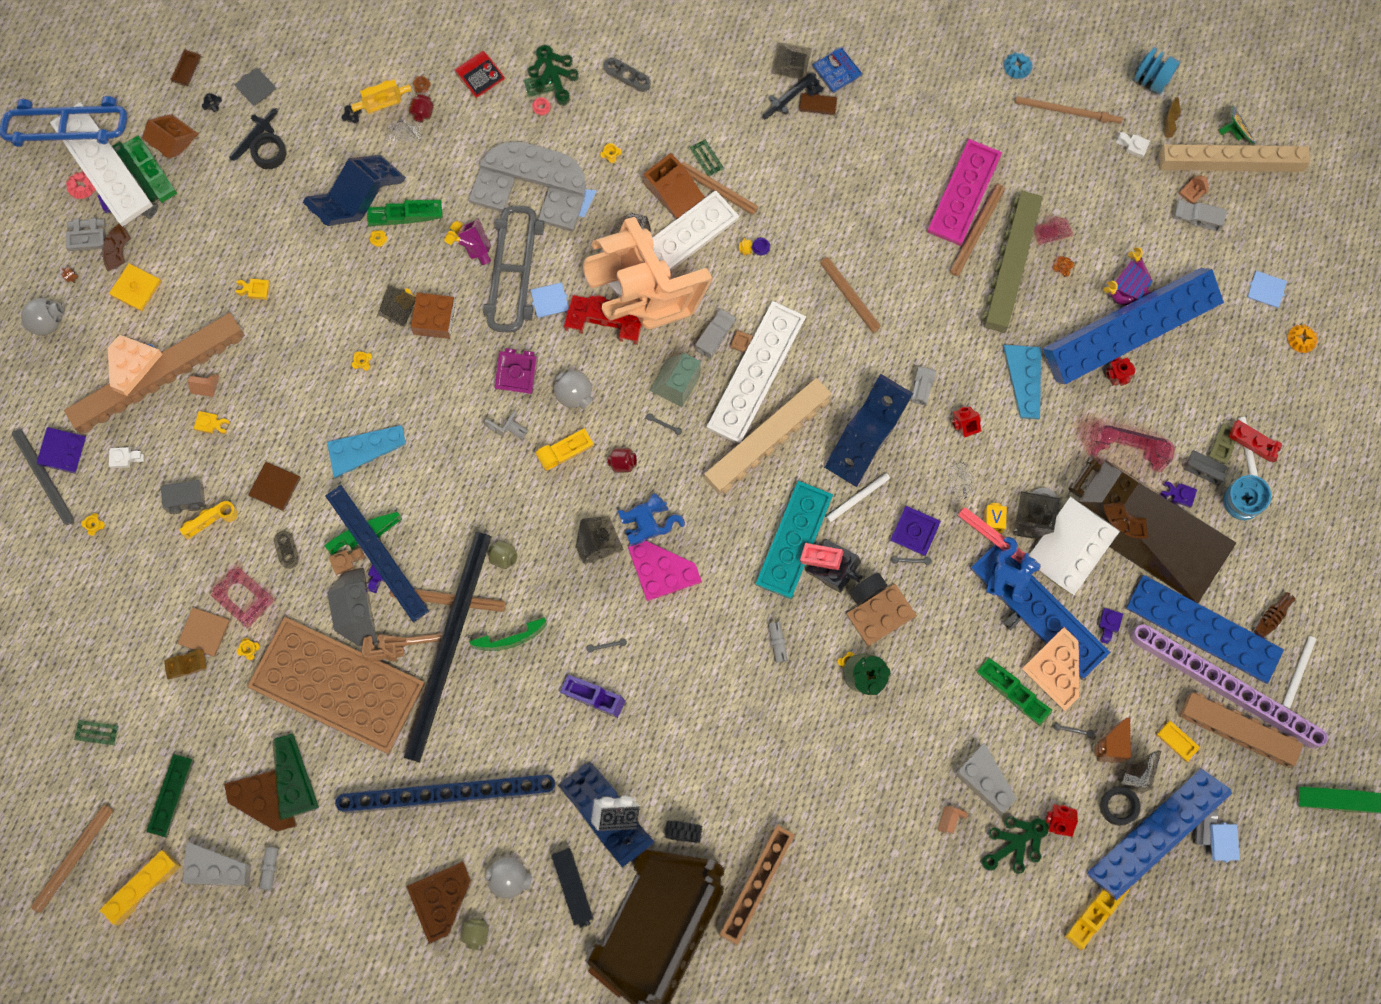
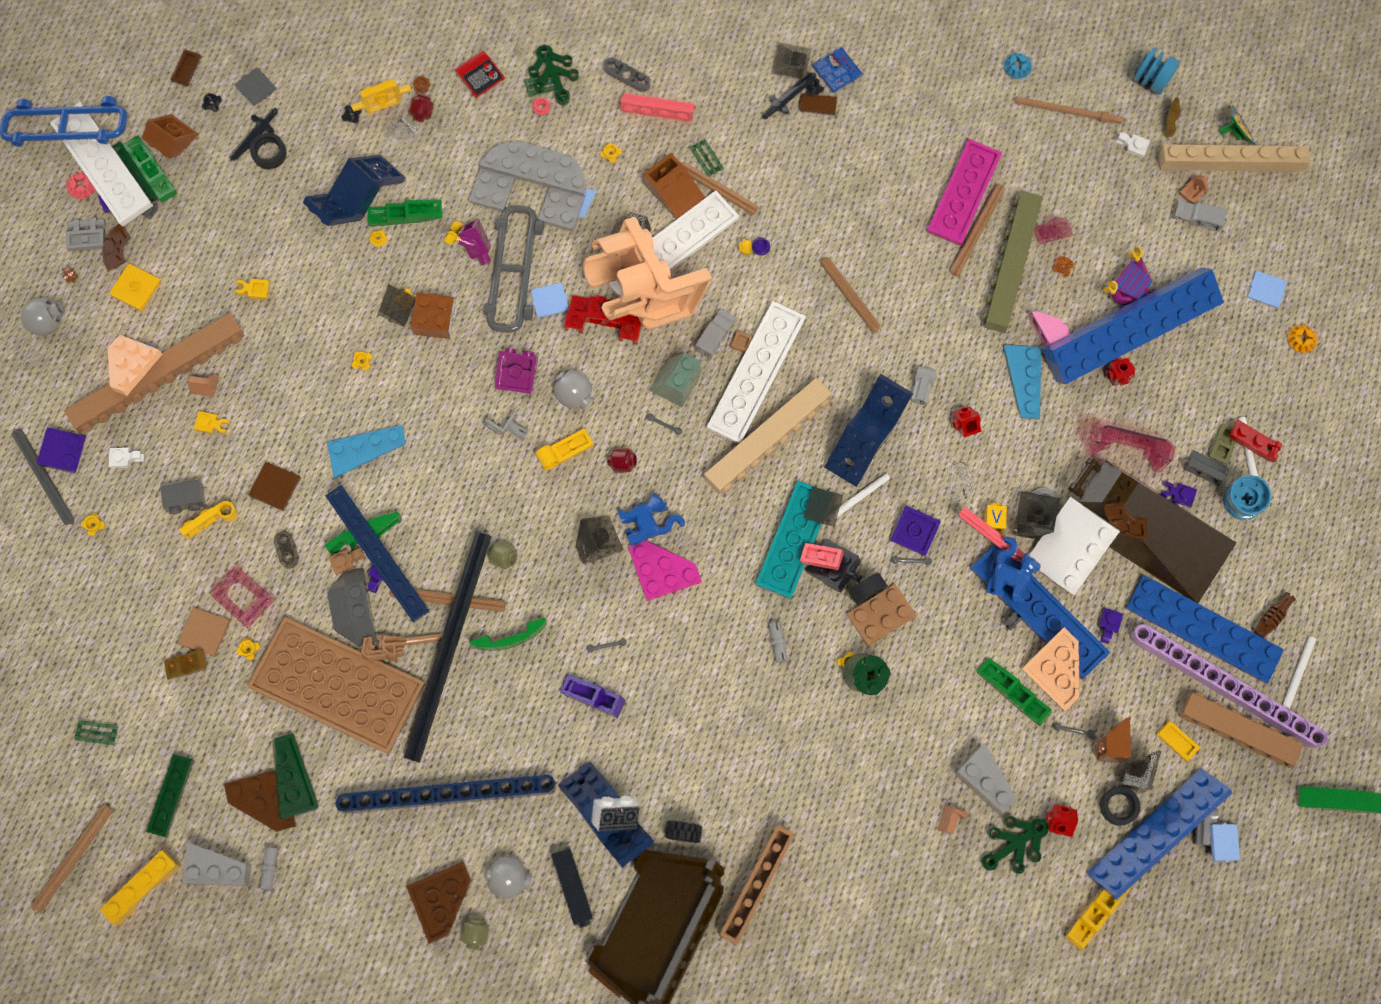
none -> coral fence [621,93,695,122]
none -> clear smoke piece [804,487,843,527]
none -> bright pink slope [1029,311,1070,347]

